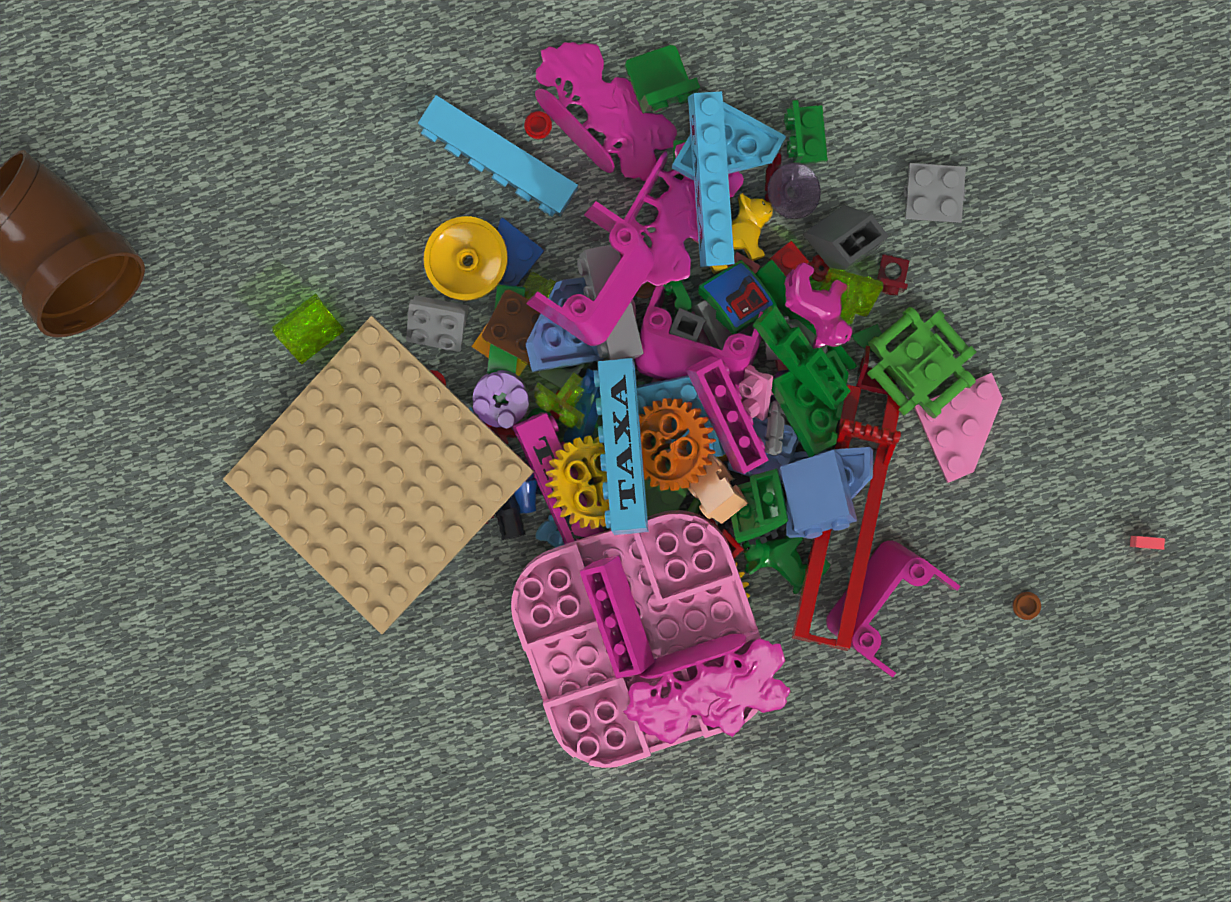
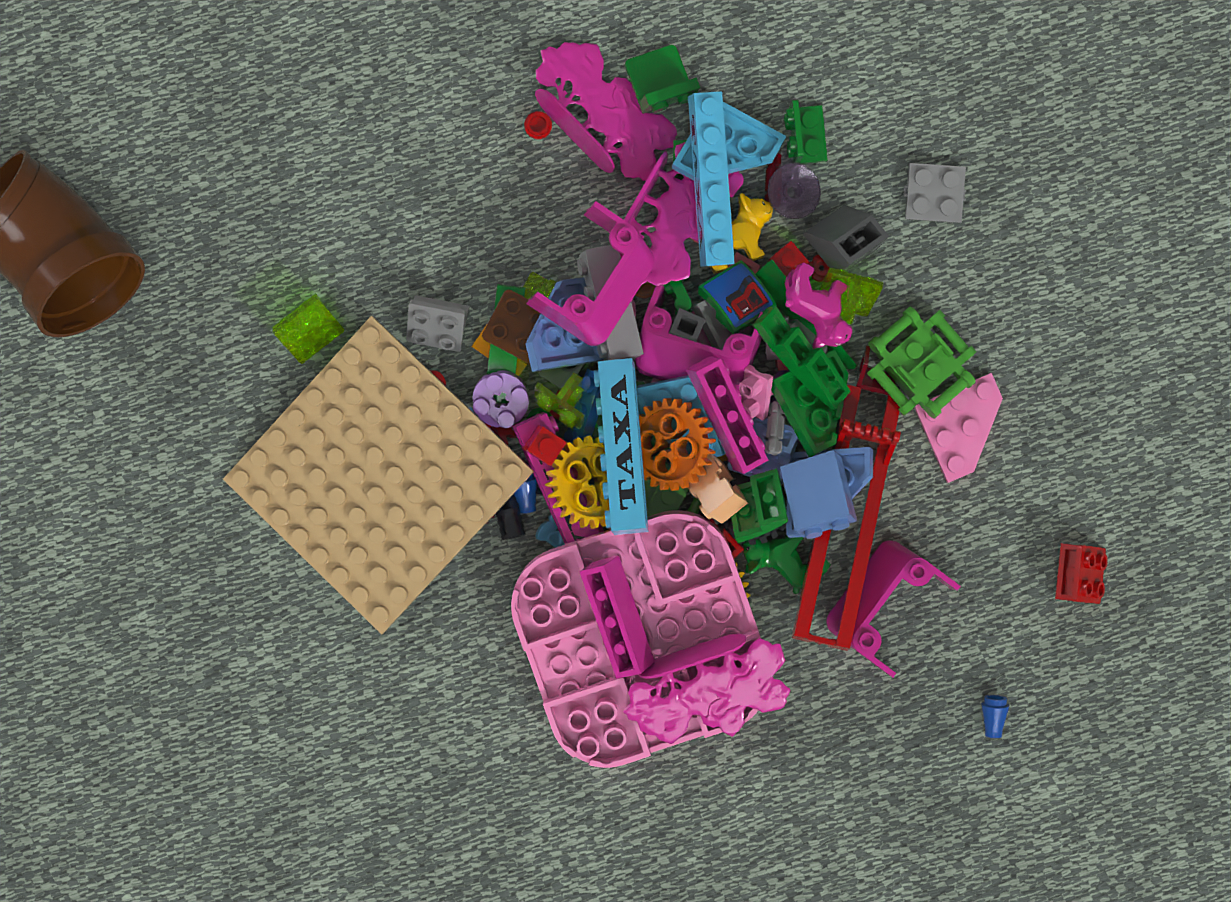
medium azure brick [418,95,578,217] -> none
yellow dish [424,216,508,301] -> none
blue wing [498,217,545,286] -> none
green tile [851,324,889,352] -> none
dark red bracket [875,255,910,296] -> none
dark orange plate [1012,592,1041,620] -> none
coral tile [1130,536,1165,550] -> none
none -> red brick [522,425,567,466]
none -> blue cone [981,695,1010,738]
none -> red bracket [1055,543,1108,604]

